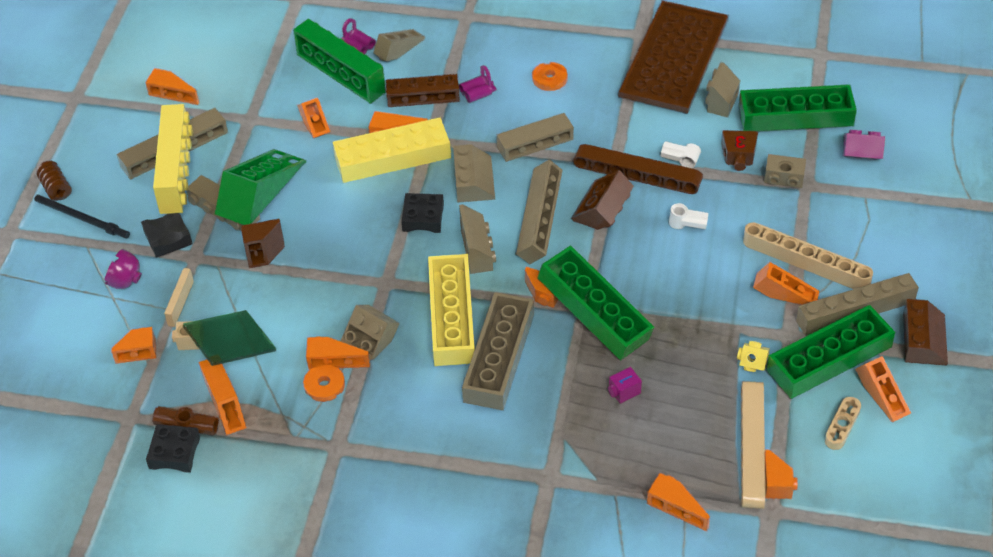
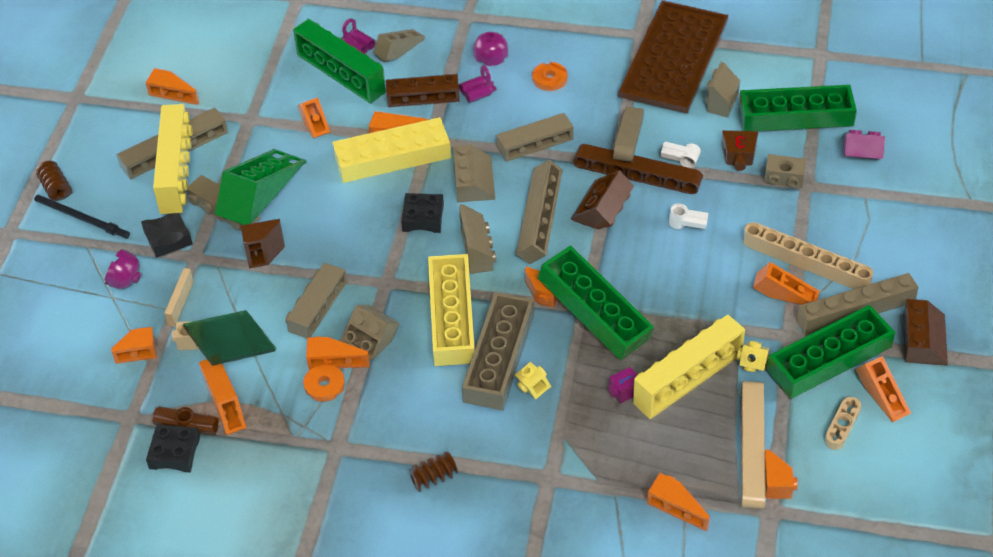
none -> dark tan brick [285,263,347,338]
none -> reddish brown piece [409,451,458,492]
none -> magenta cylinder [474,32,508,66]
none -> light yellow brick [515,362,551,400]
none -> dark tan beam [613,106,644,162]
none -> light yellow brick [633,315,745,419]

